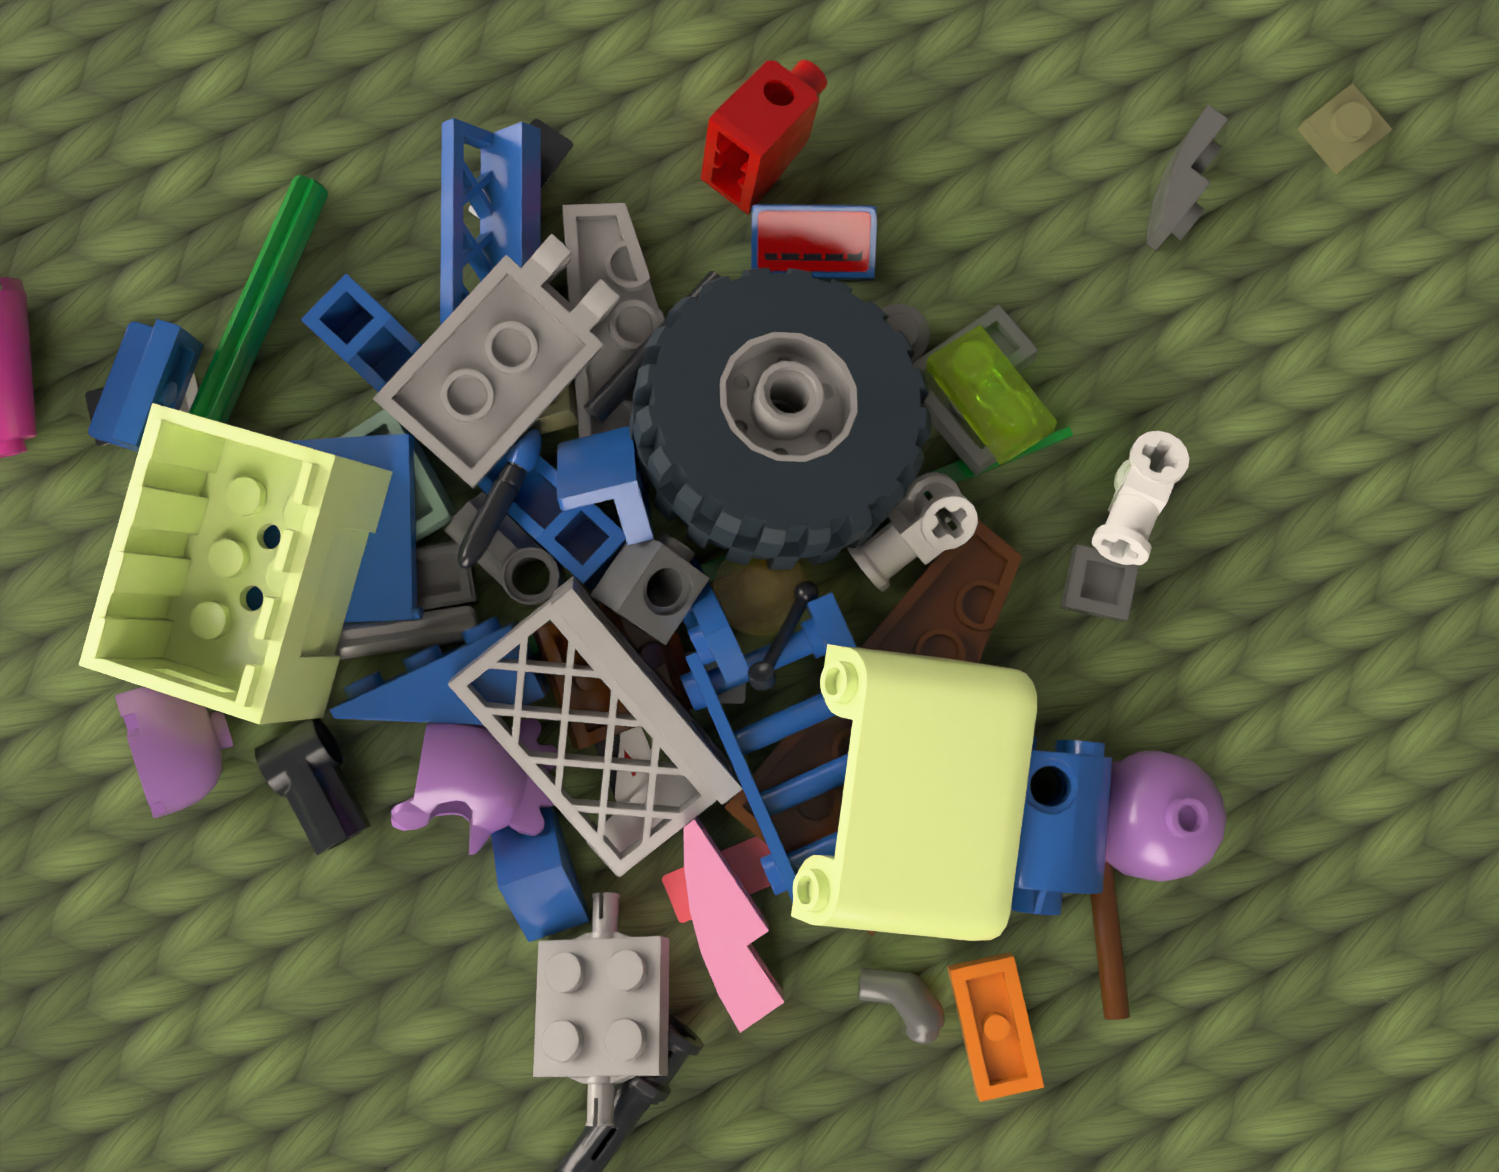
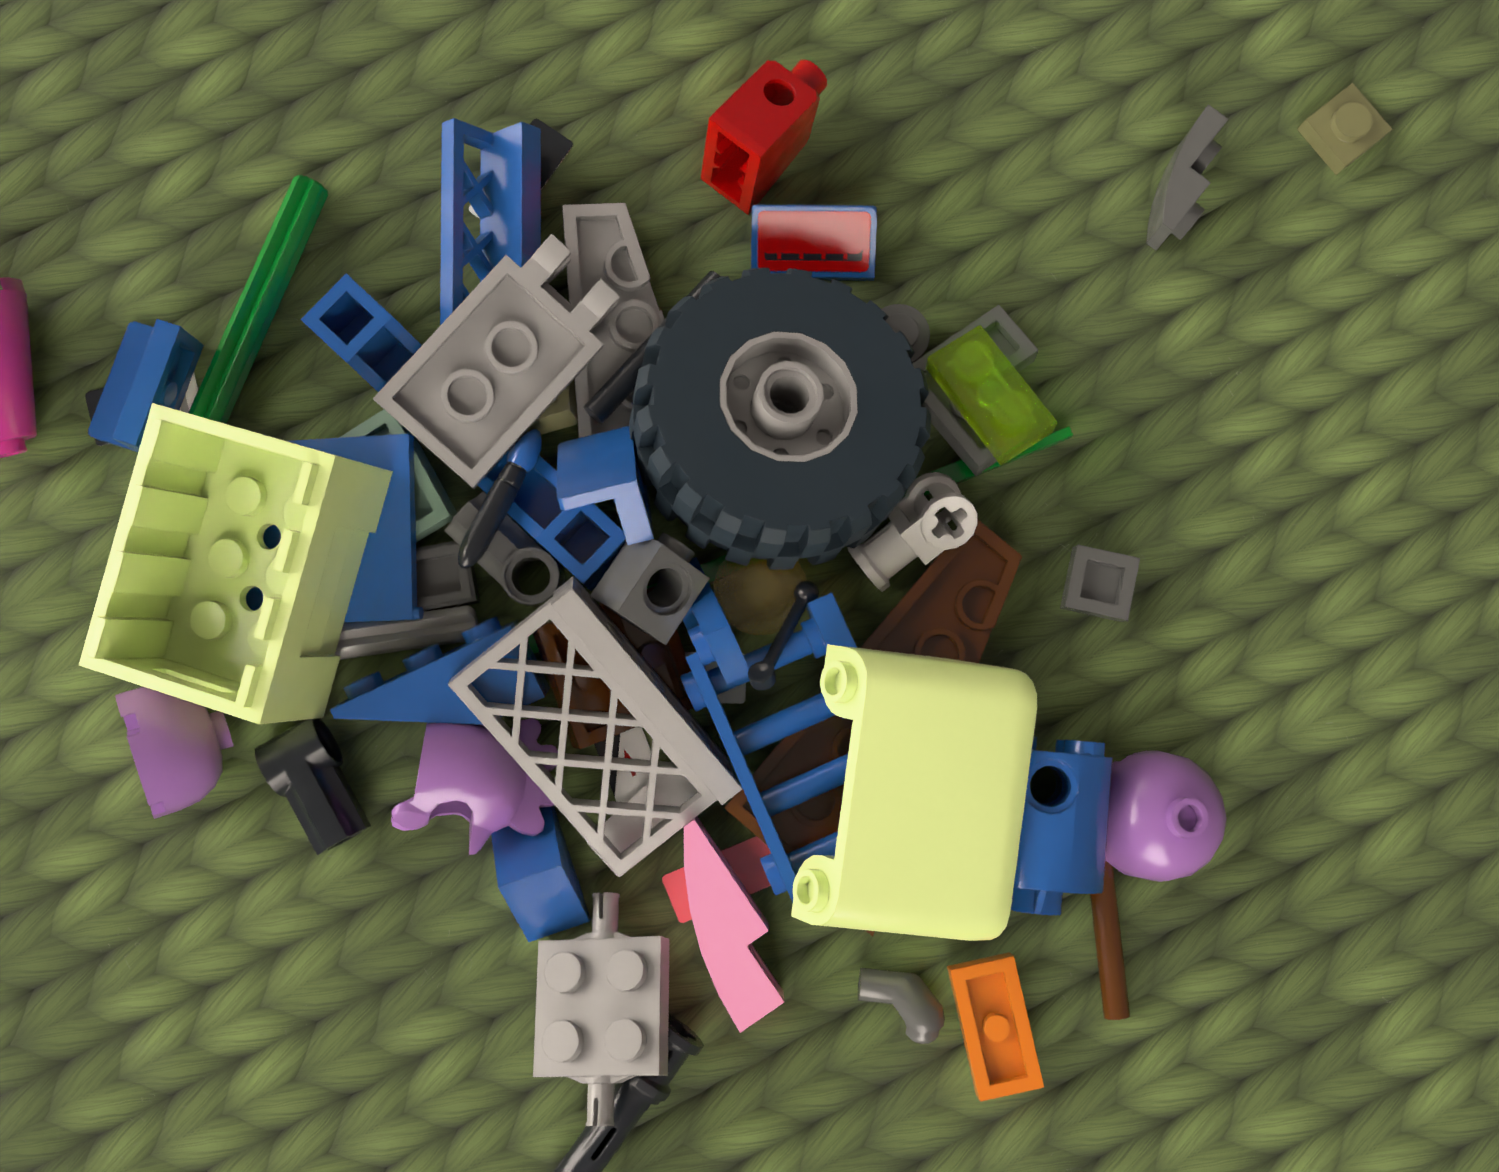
white connector [1092,431,1189,565] -> none

